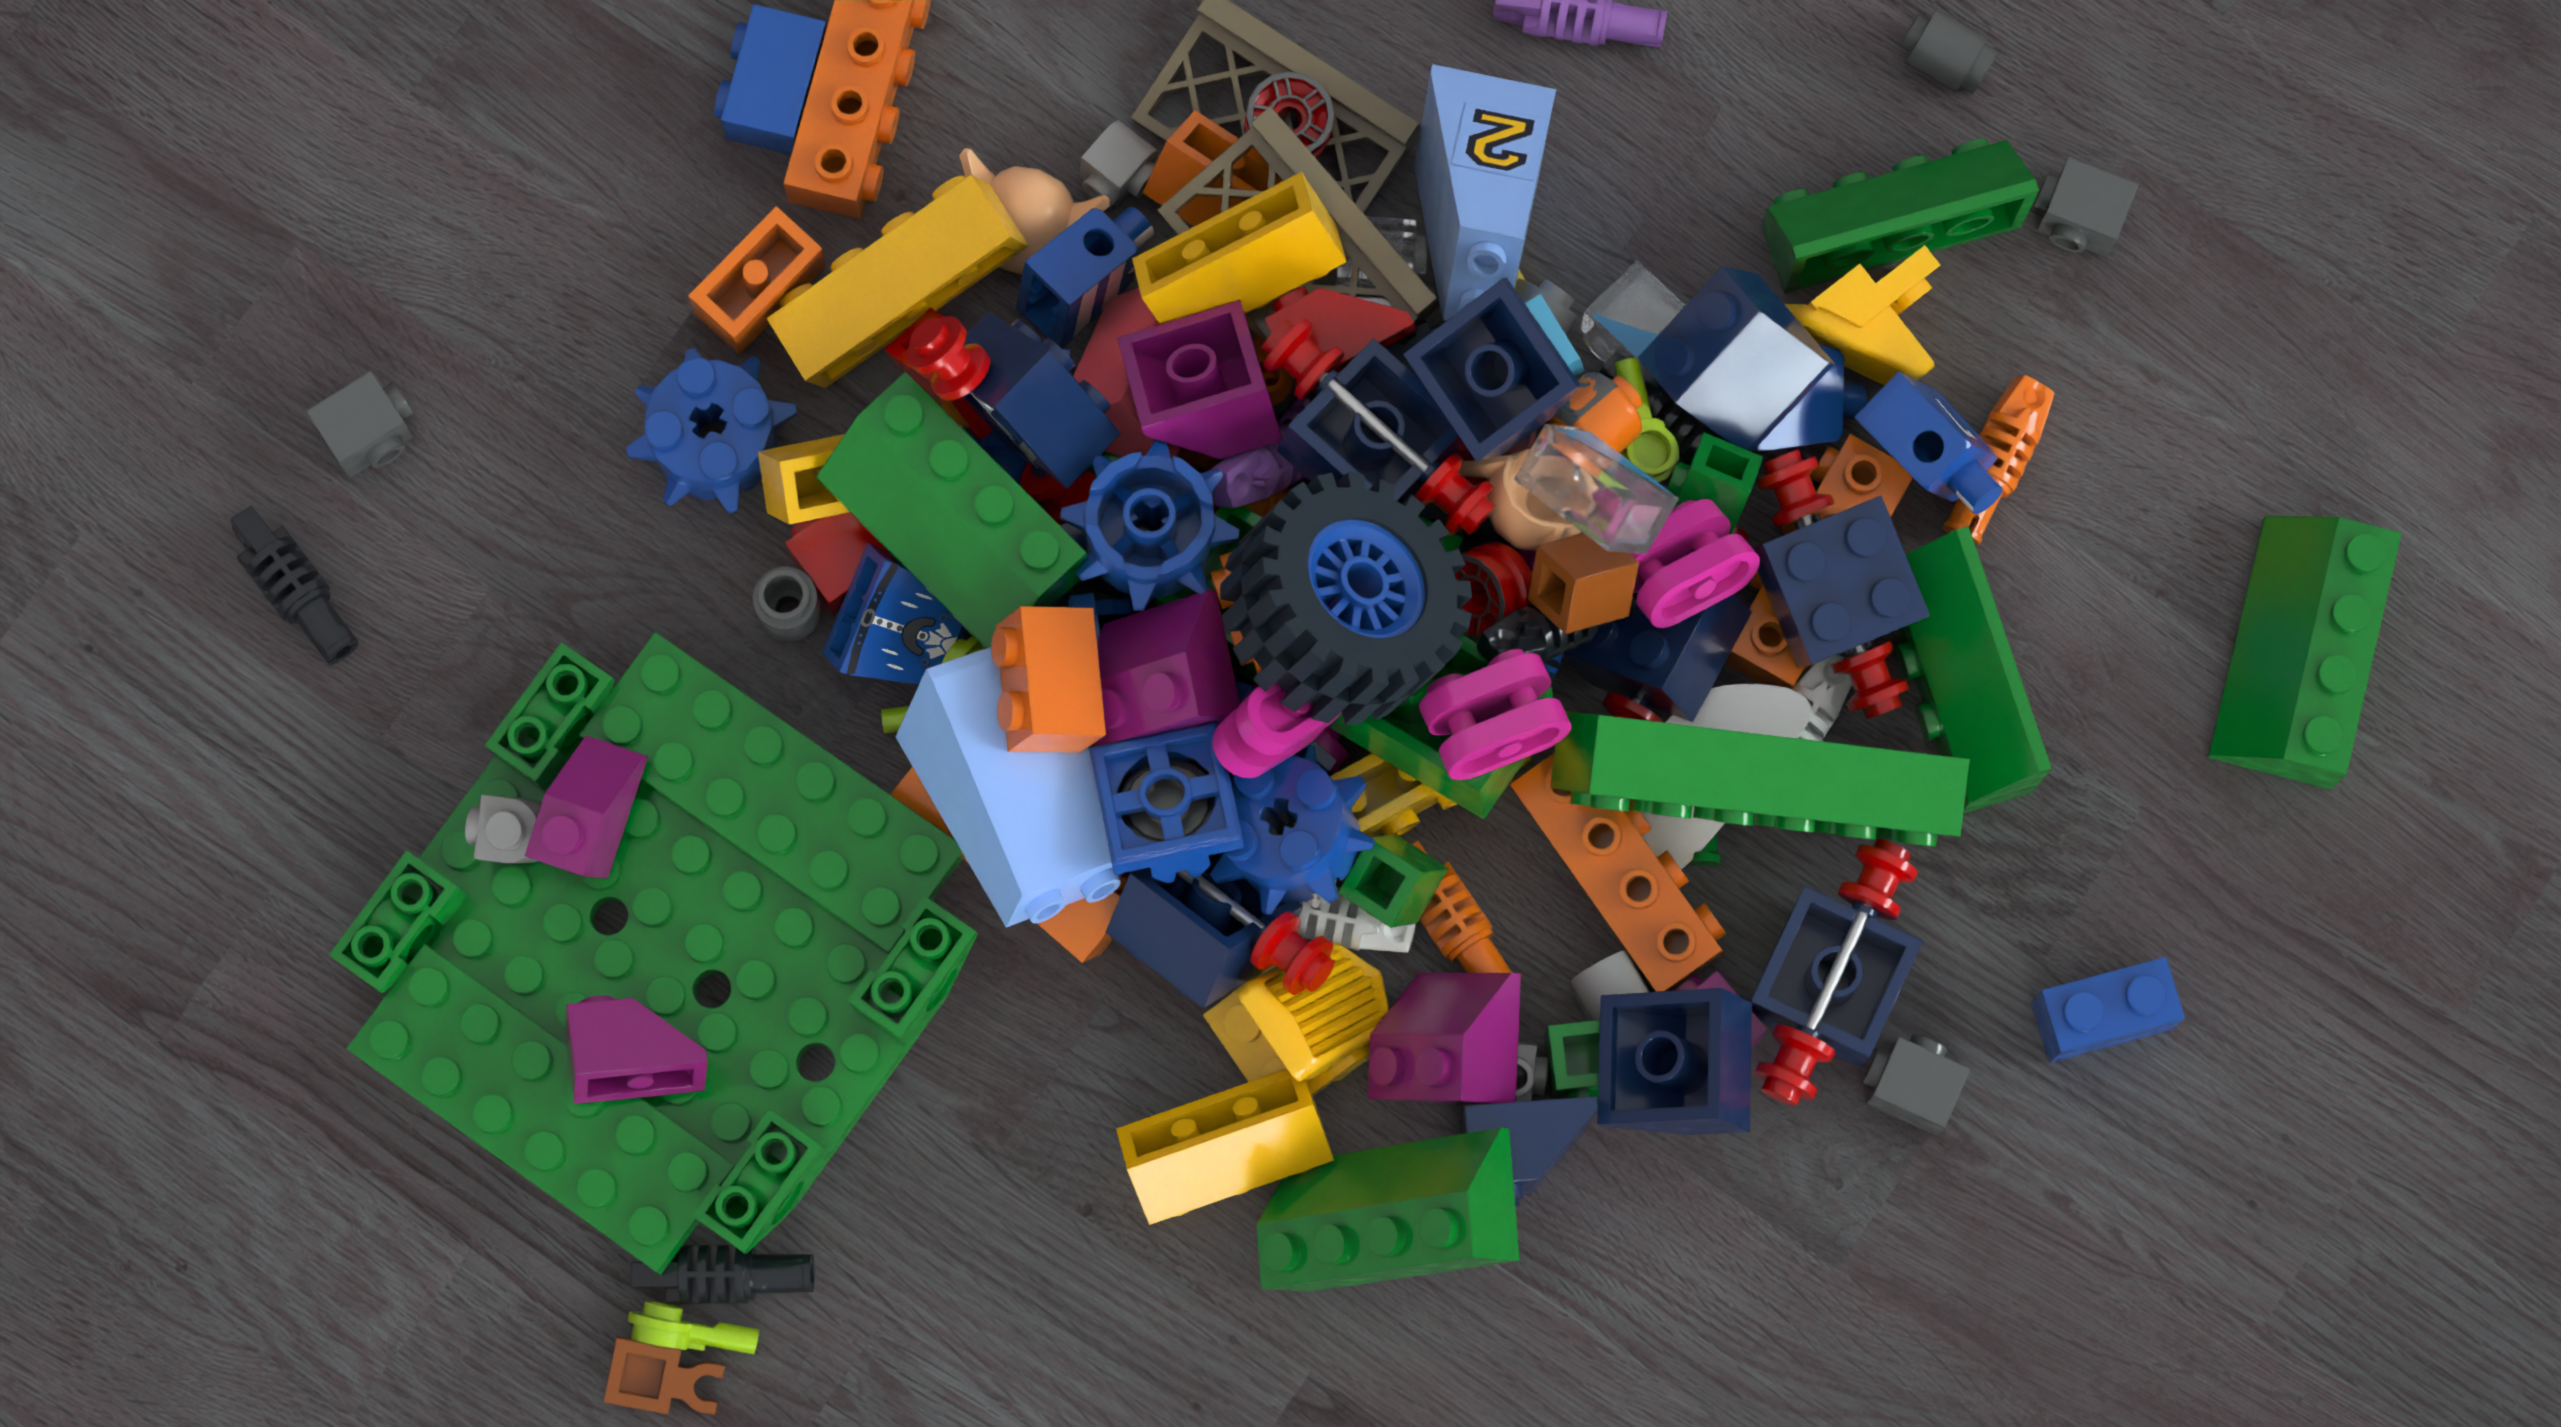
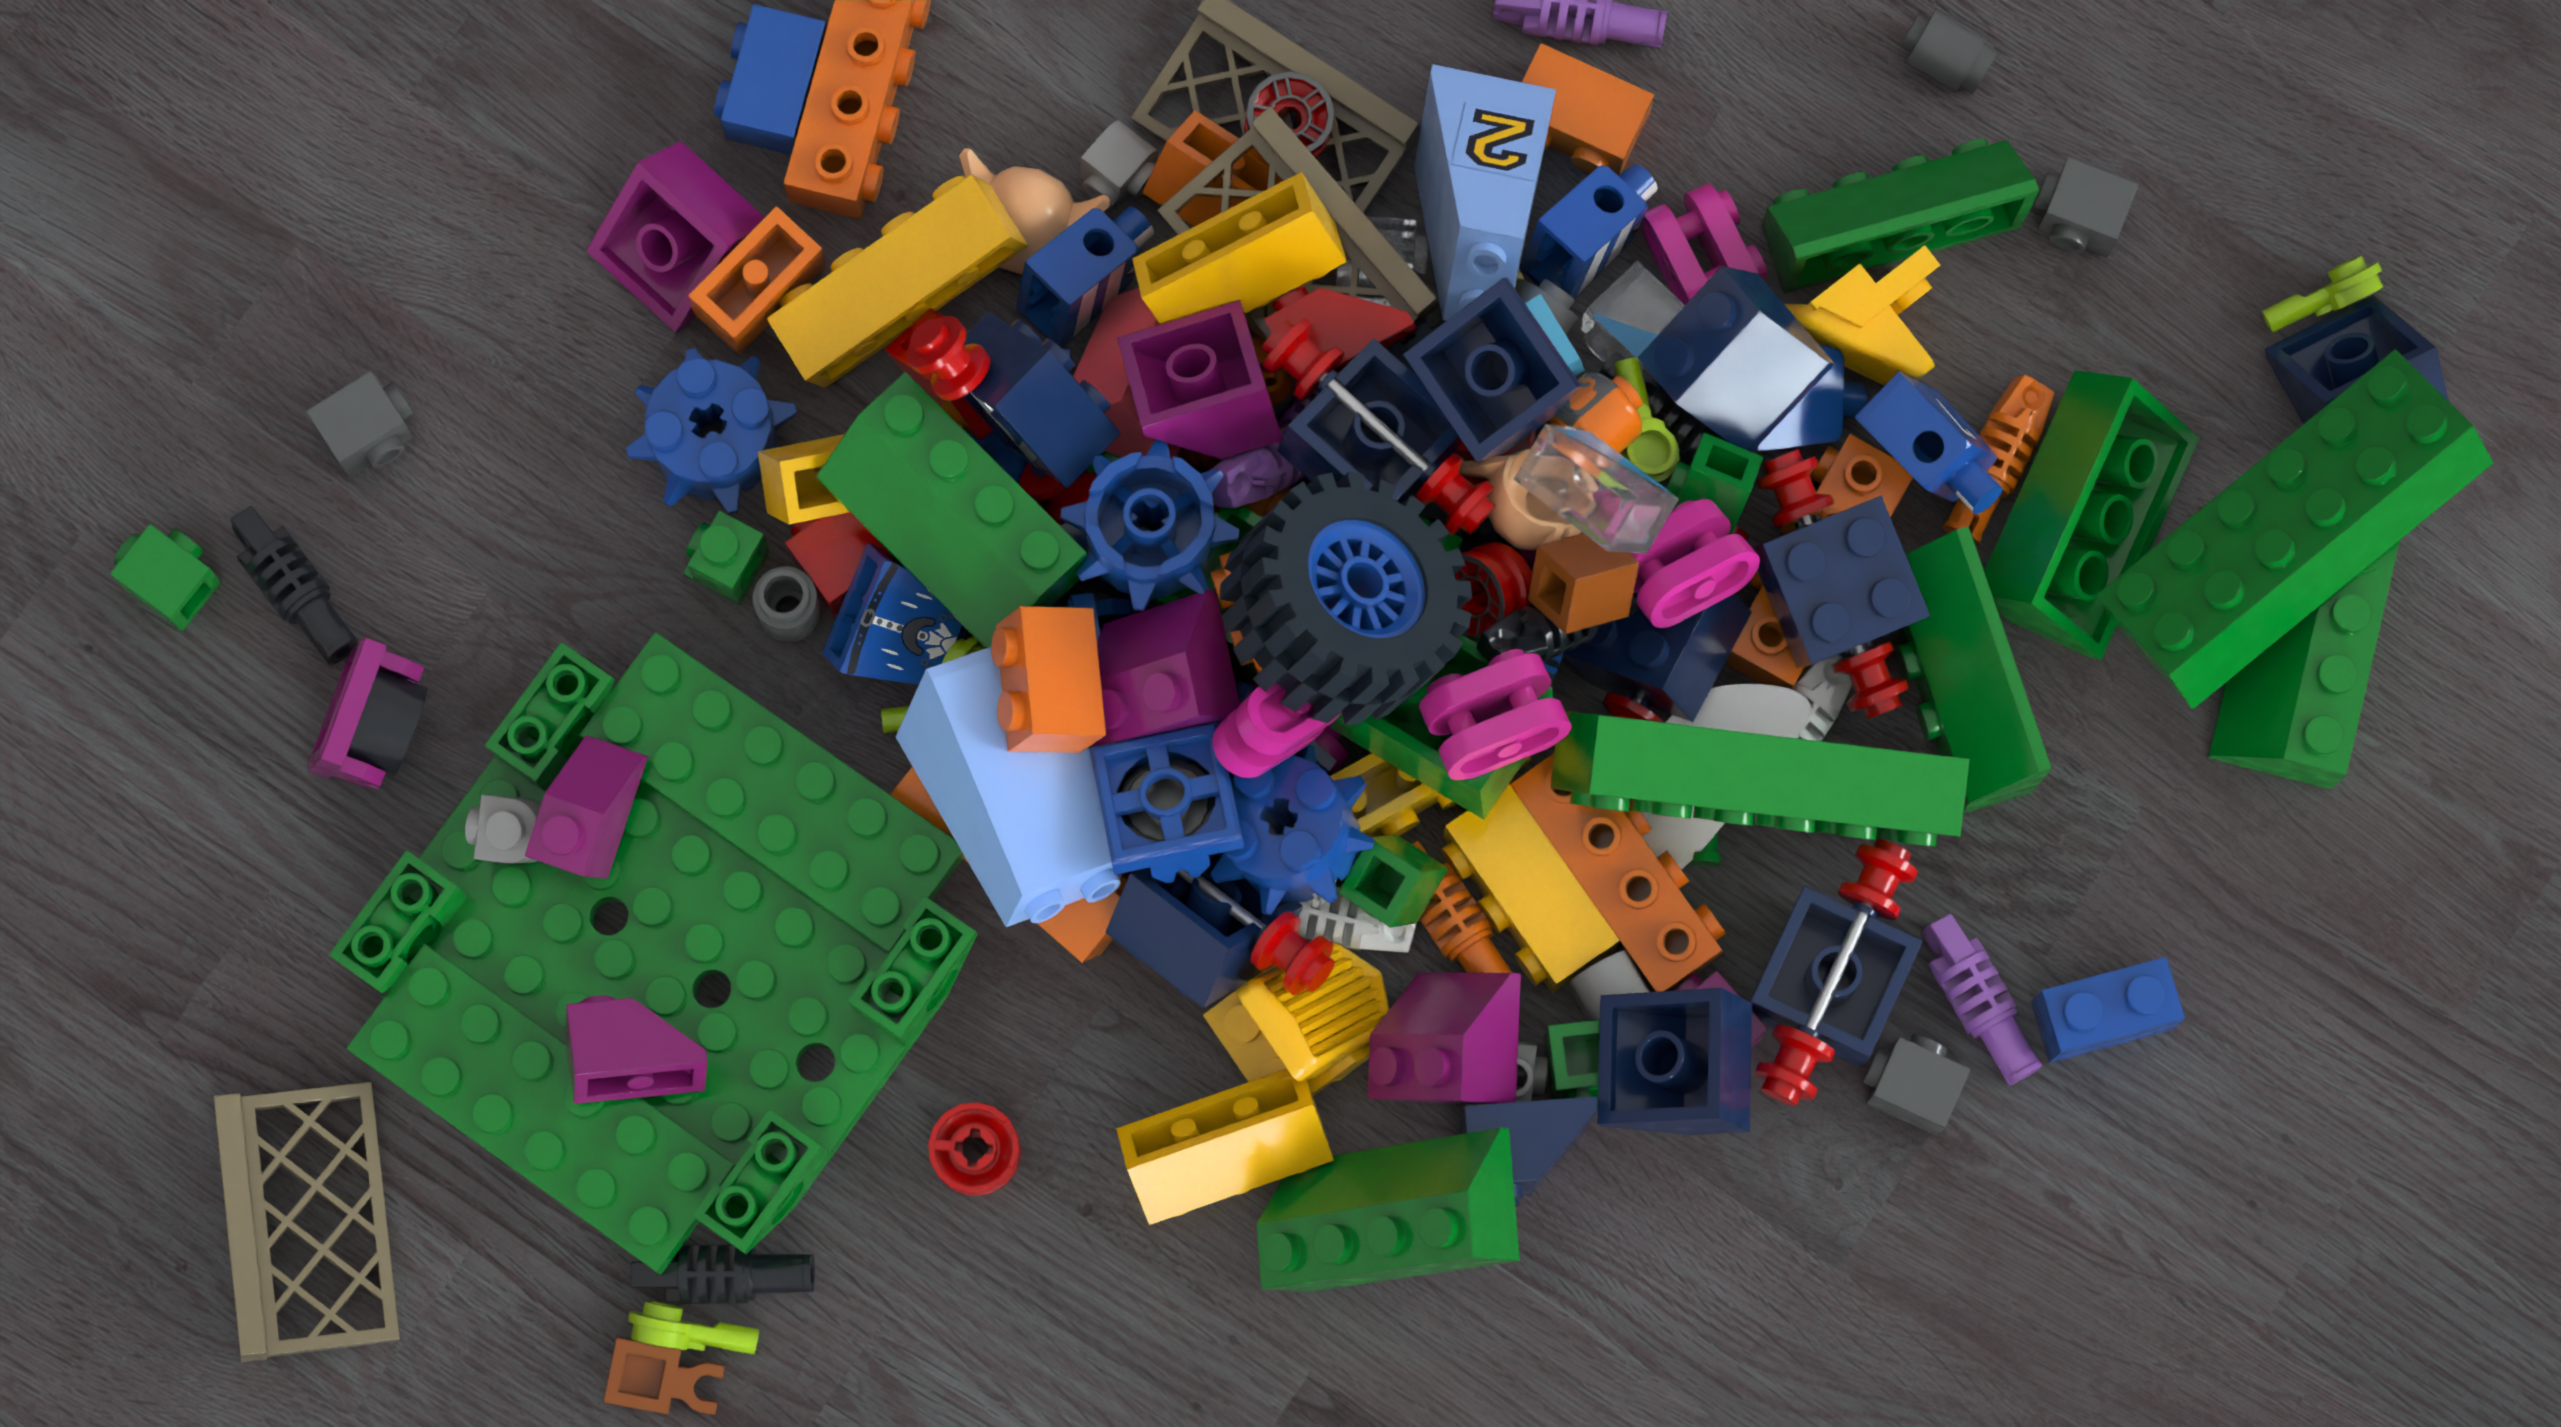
none -> green brick [110,524,222,632]
none -> dark tan fence [214,1082,400,1363]
none -> piece [307,638,428,790]
none -> magenta slope [586,141,765,333]
none -> green brick [683,510,770,606]
none -> red wheel [928,1102,1021,1196]
none -> yellow brick [1441,784,1620,994]
none -> blue torso [1519,163,1657,299]
none -> orange brick [1522,43,1655,176]
none -> dark pink brick [1640,183,1768,311]
none -> medium lavender hinge [1921,914,2043,1086]
none -> green slope [1984,370,2200,660]
none -> green brick [2096,349,2493,710]
none -> lime plate [2261,255,2384,333]
none -> dark blue slope [2264,295,2449,424]

